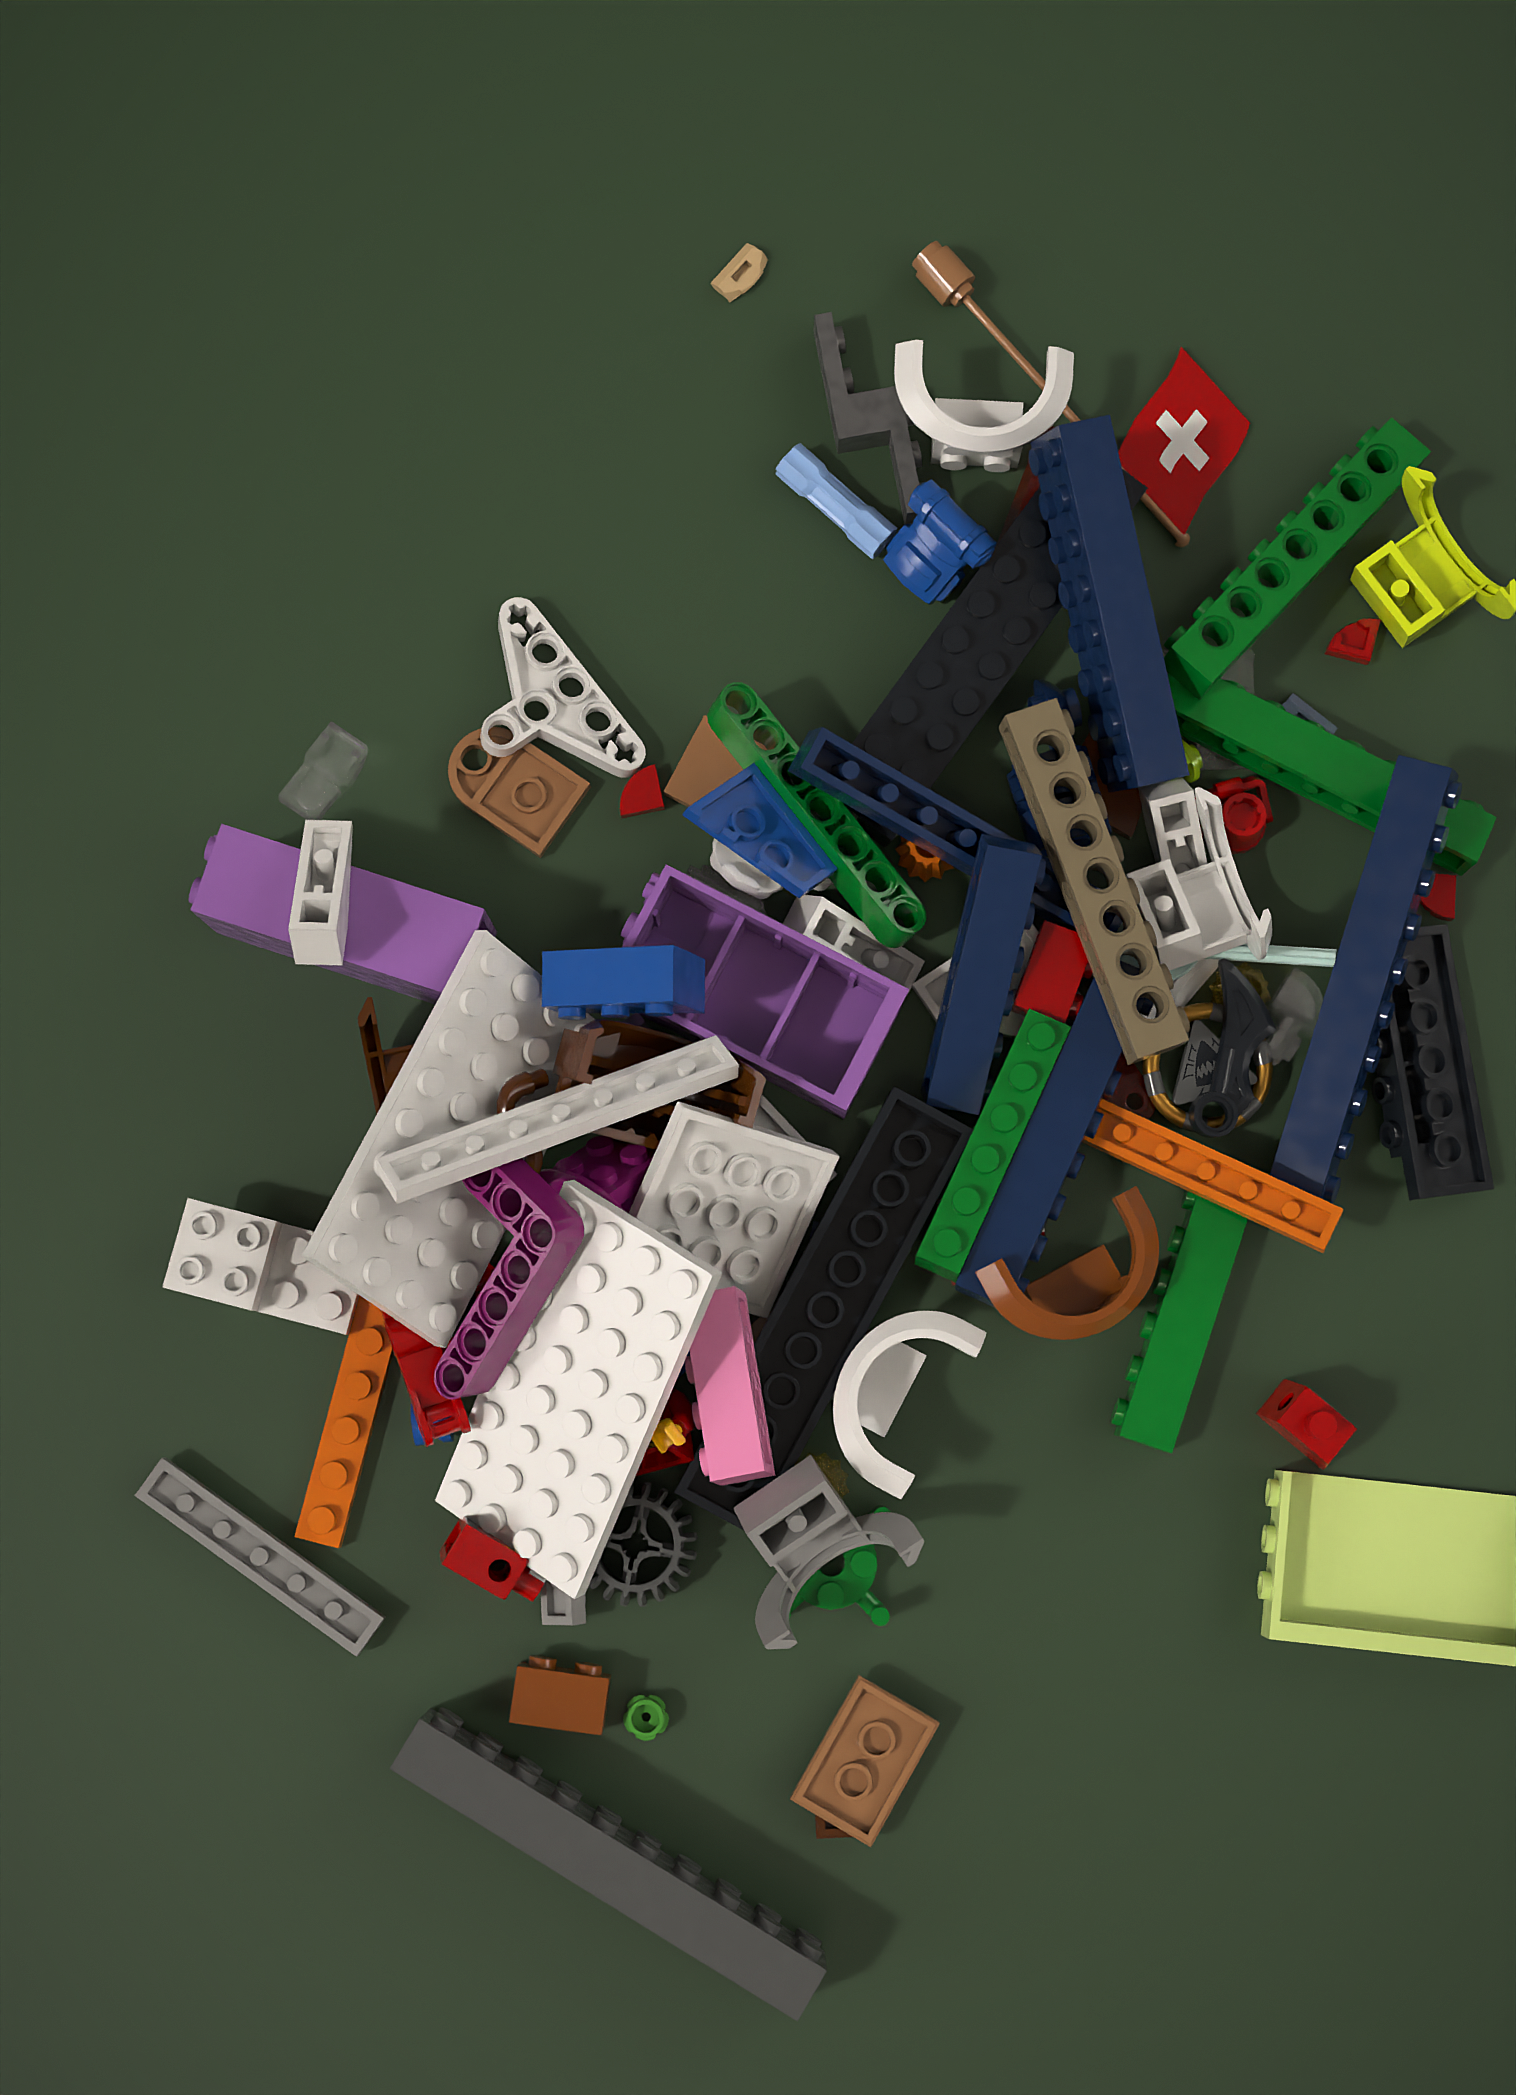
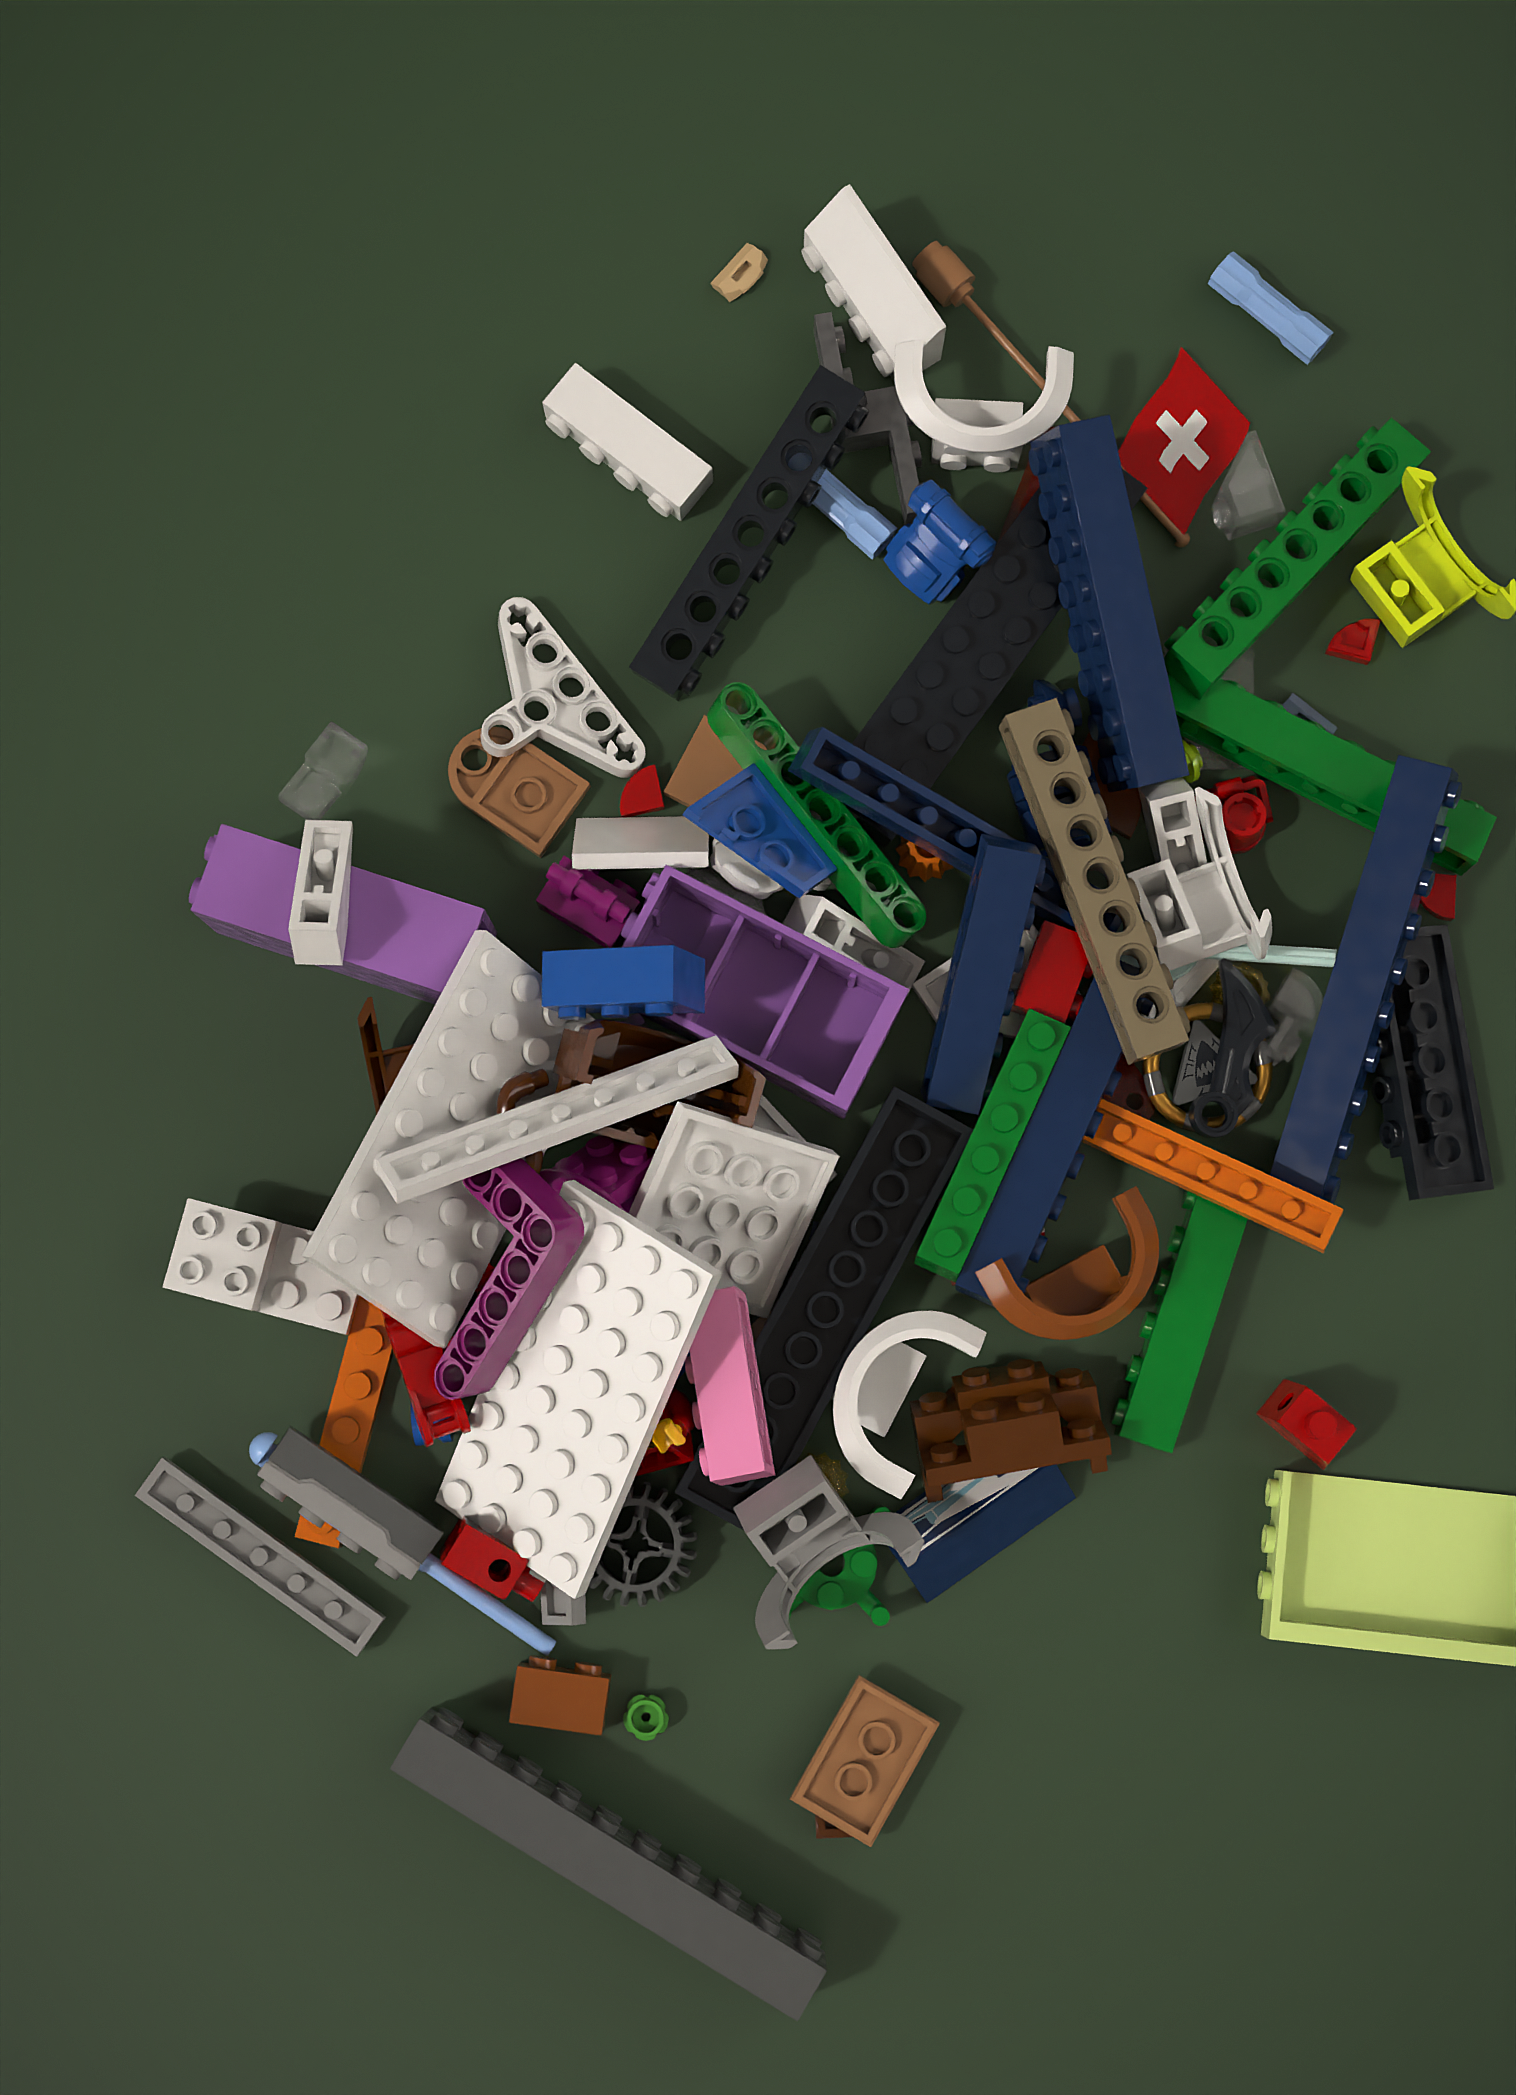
none -> piece [249,1425,556,1656]
none -> magenta brick [535,856,642,948]
none -> white brick [542,363,713,521]
none -> white tile [572,816,709,869]
none -> black brick [629,365,869,701]
none -> white slope [801,184,946,382]
none -> dark blue slope [888,1464,1076,1603]
none -> reddish brown piece [909,1359,1112,1503]
none -> light blue axle [1207,251,1334,365]
none -> clear slope [1212,430,1286,541]

